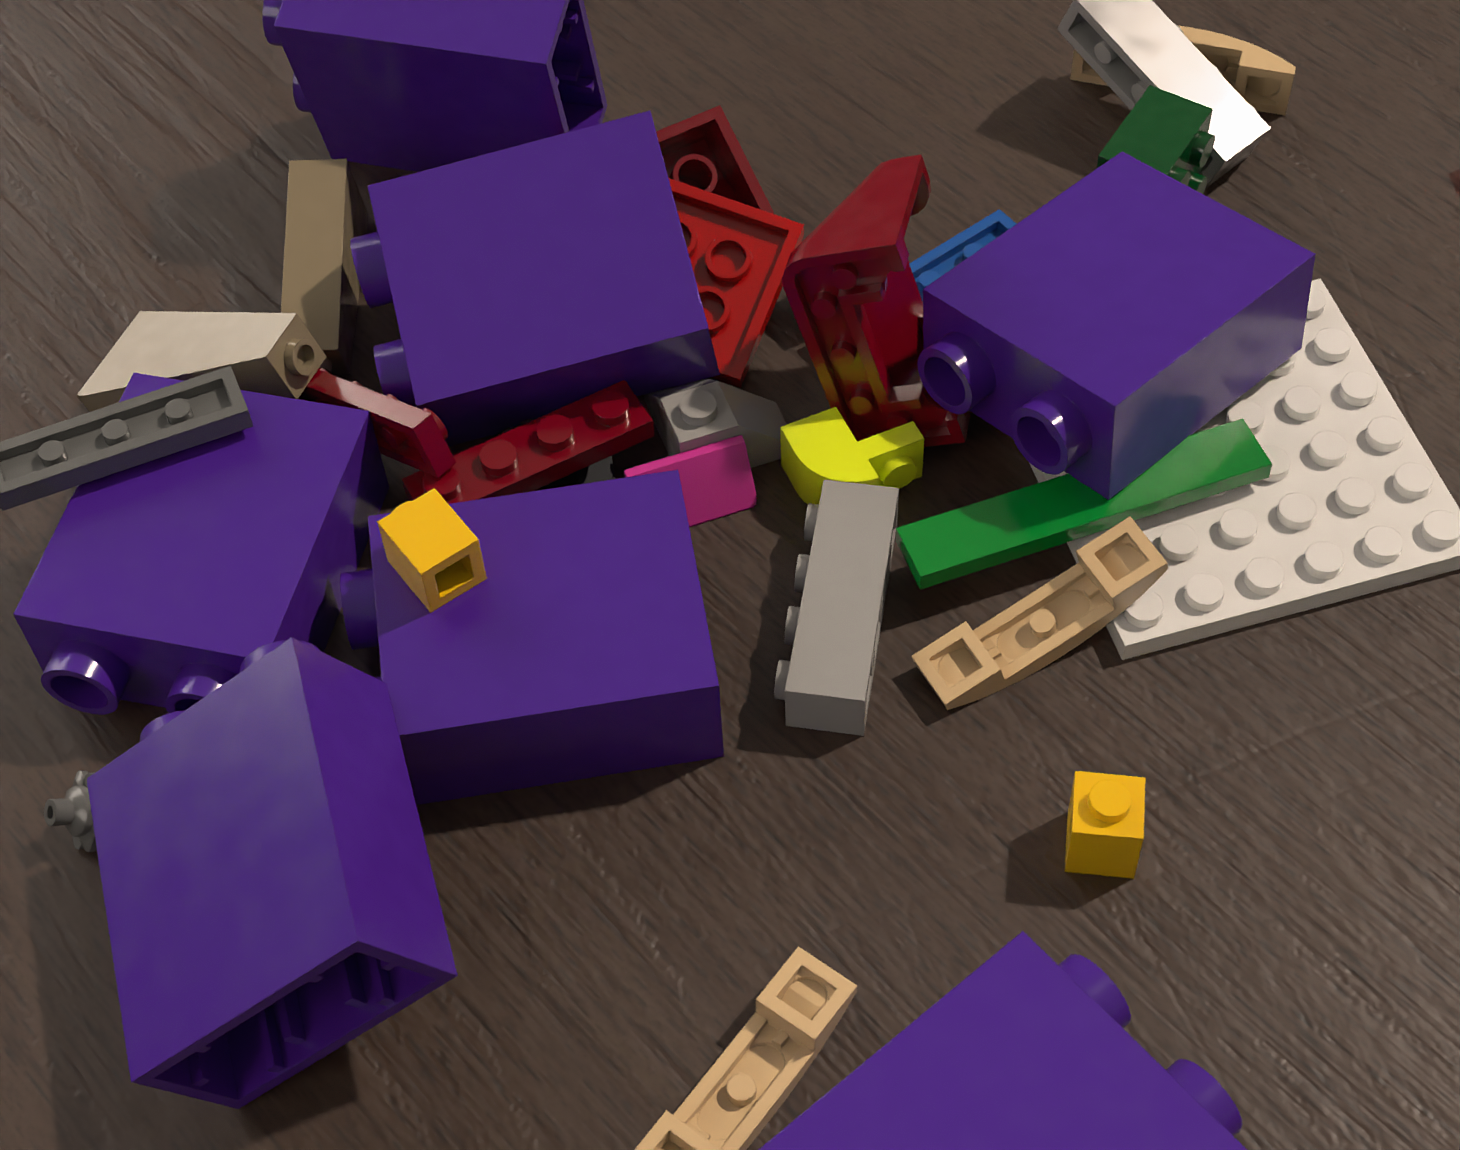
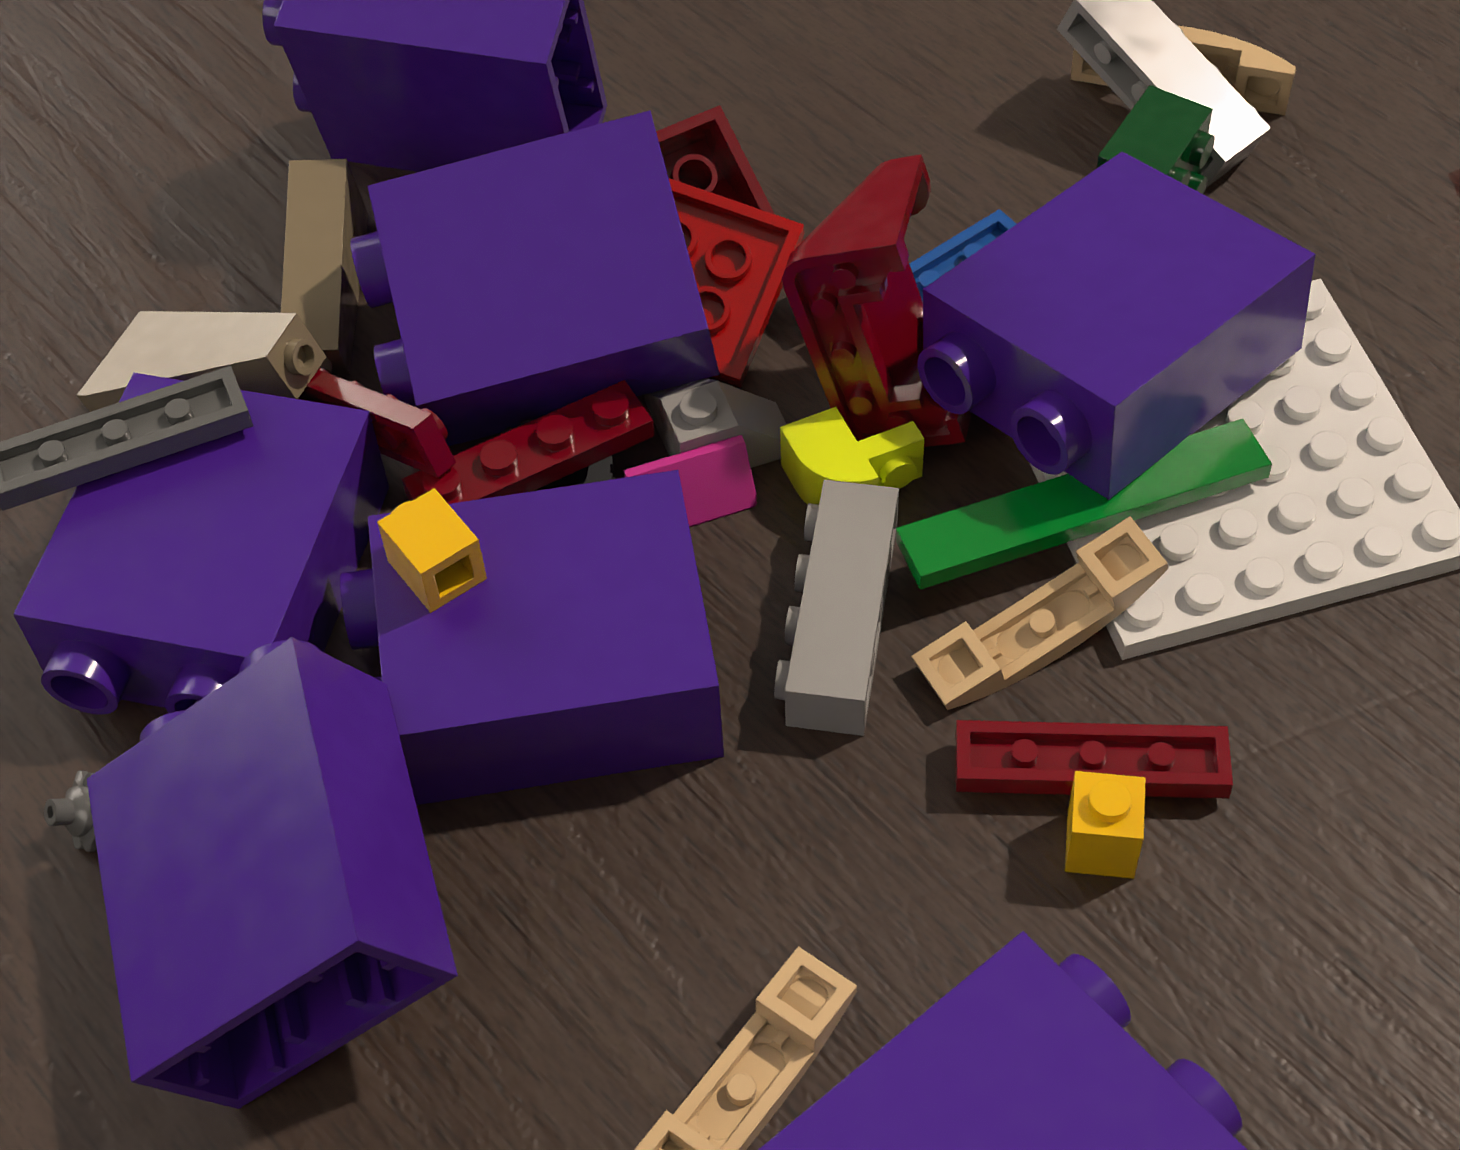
none -> dark red plate [955,720,1233,799]

